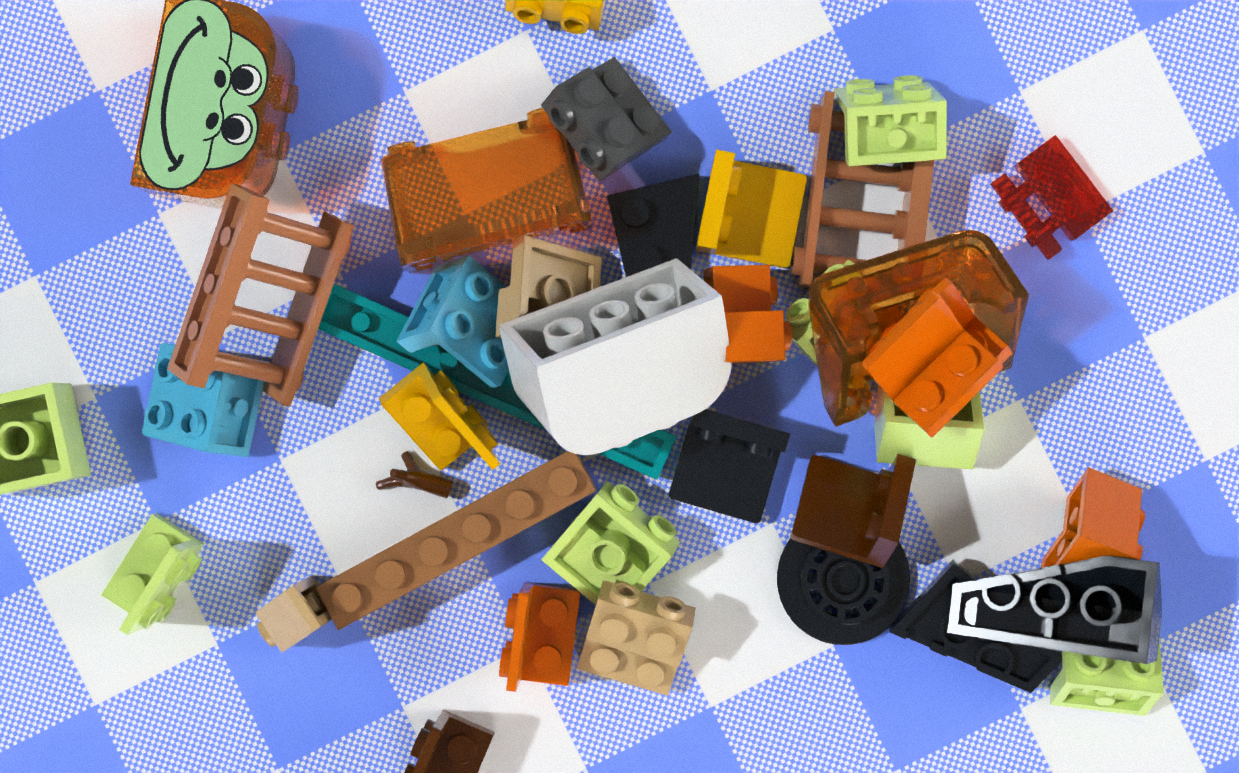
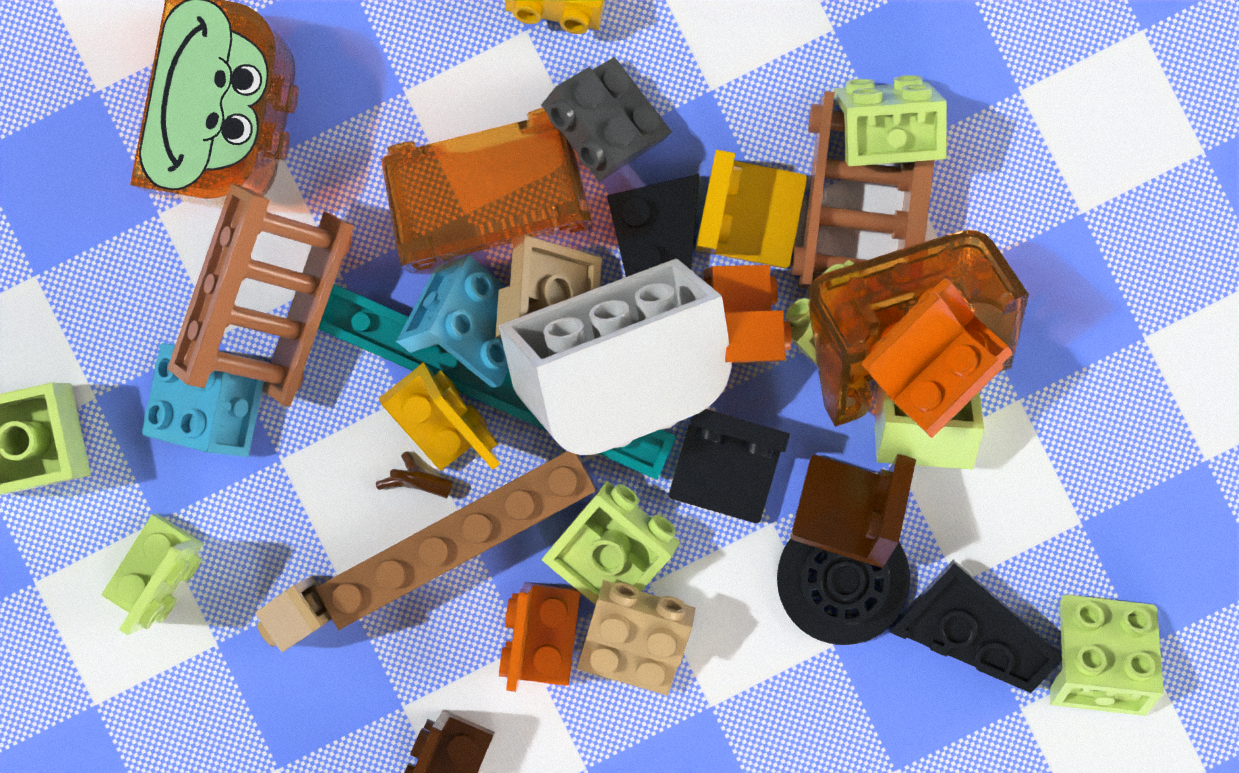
black wedge [947,556,1162,664] -> none
clear red plate [990,135,1113,260] -> none
orange brick [1041,467,1145,568] -> none

